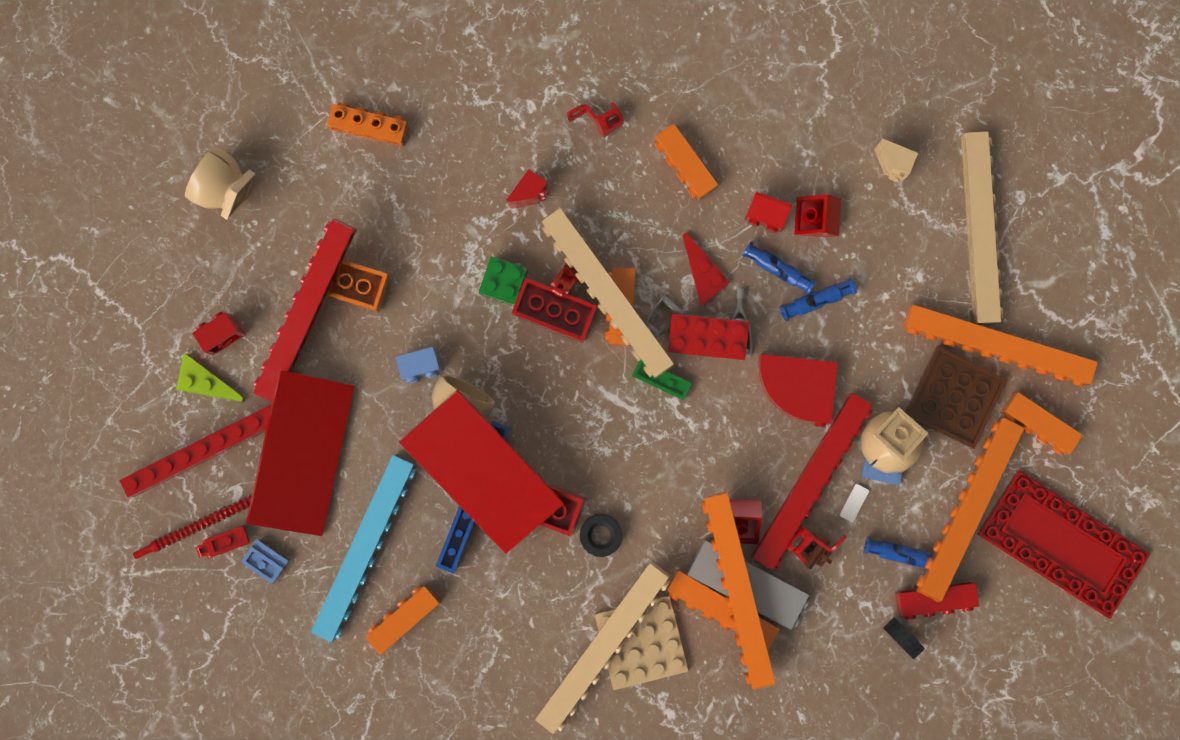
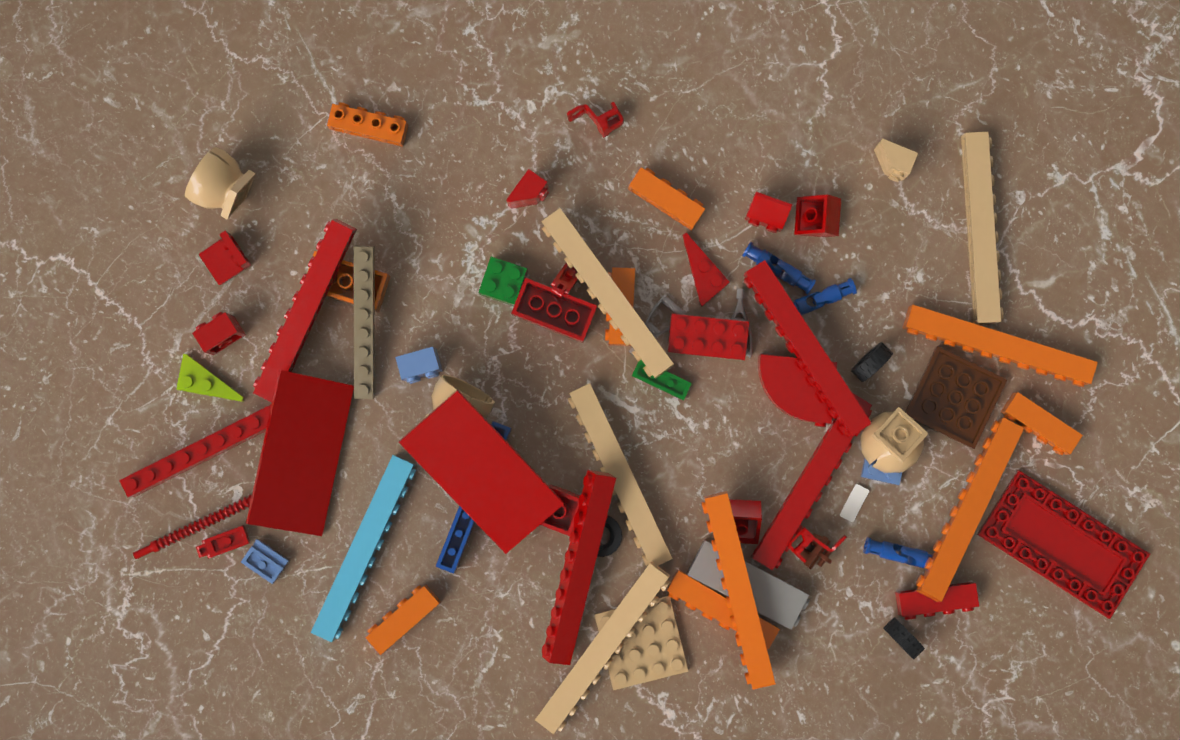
orange brick [654,123,718,201] -> none
none -> red bracket [199,230,251,285]
none -> dark tan plate [354,245,375,399]
none -> red brick [542,470,616,665]
none -> tan brick [567,383,673,566]
none -> orange brick [628,167,705,231]
none -> red brick [743,260,872,437]
none -> black tyre [851,342,893,382]

